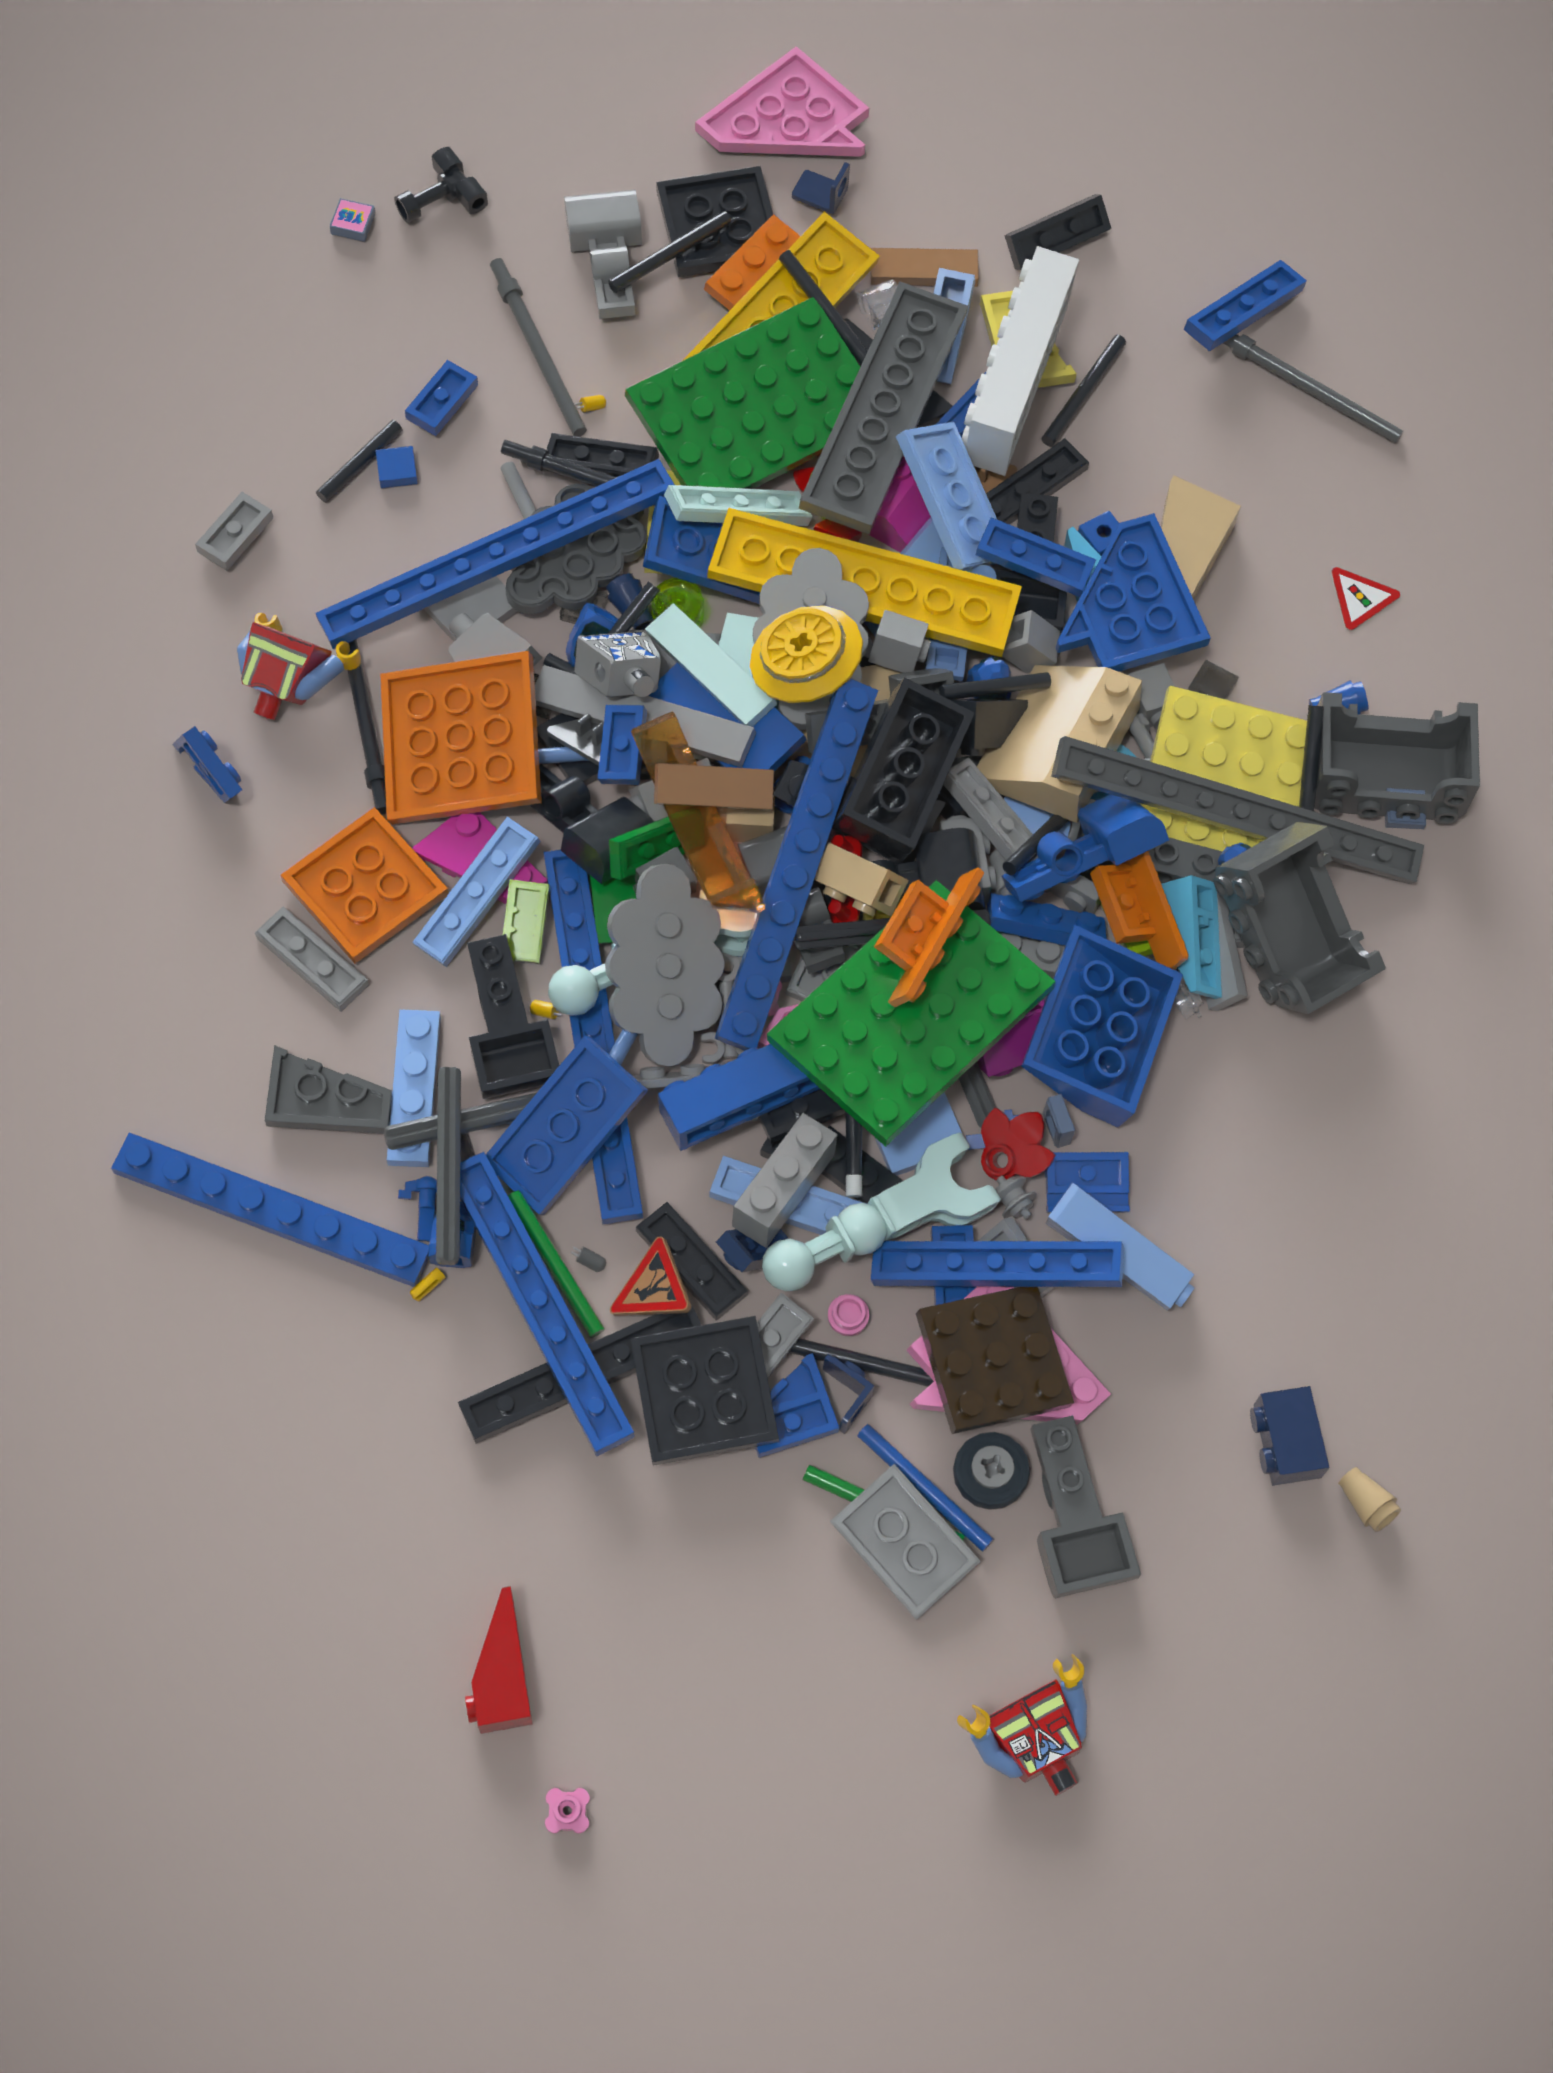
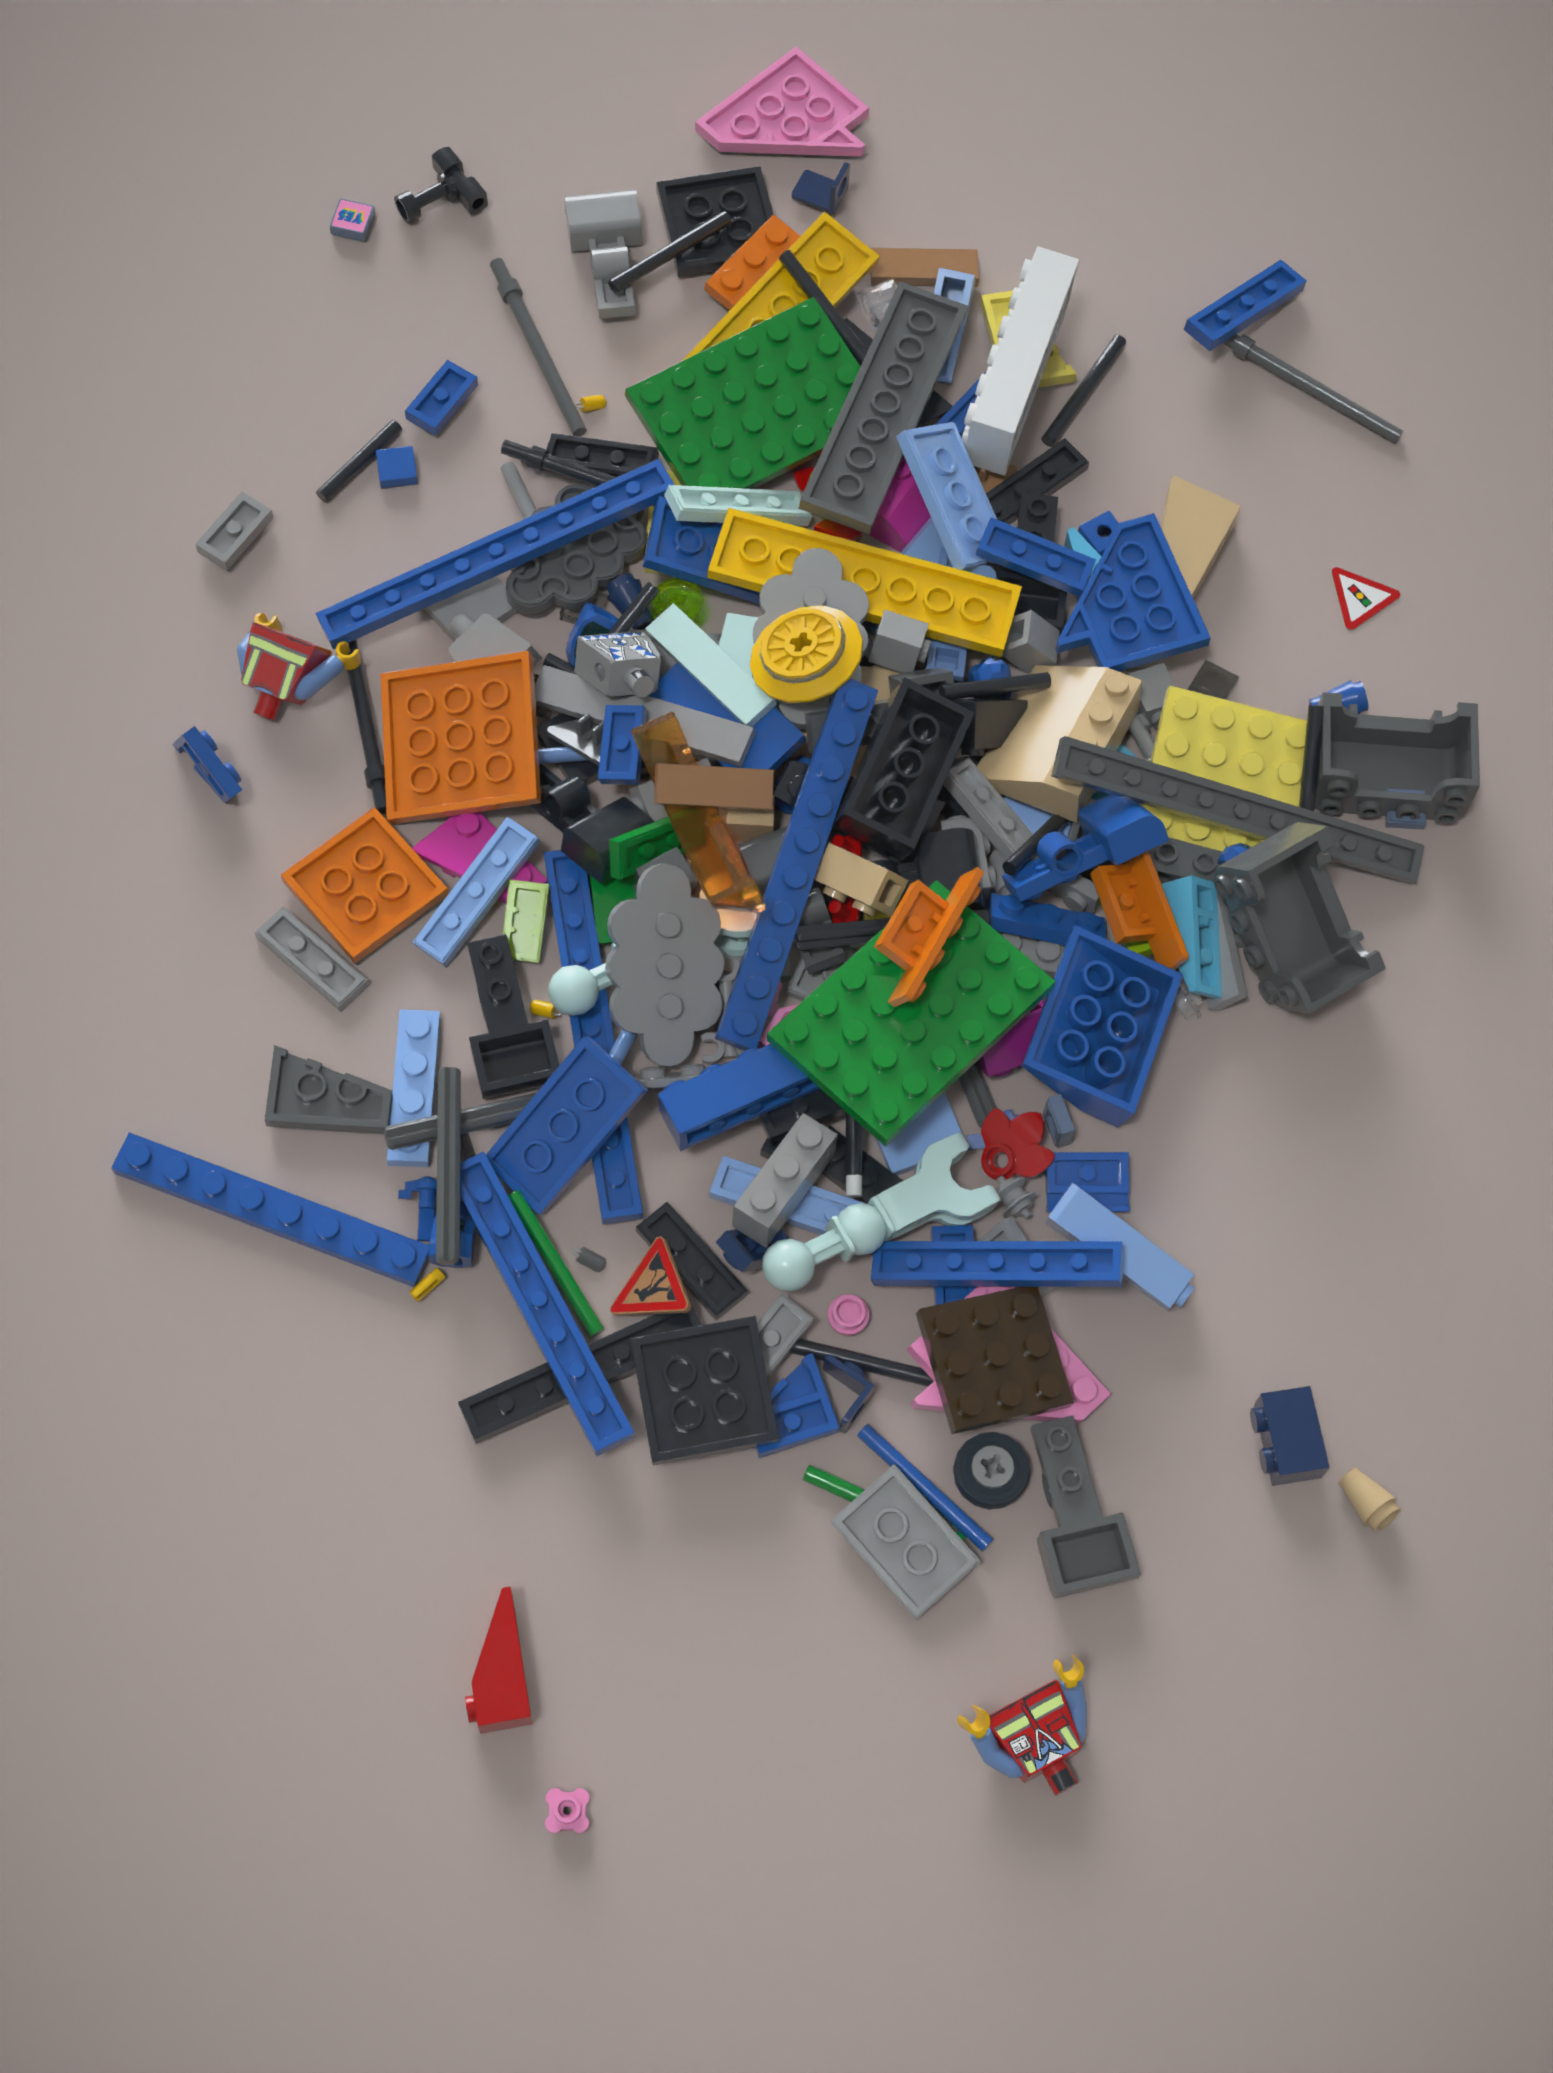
black plate [1004,194,1112,270] -> none

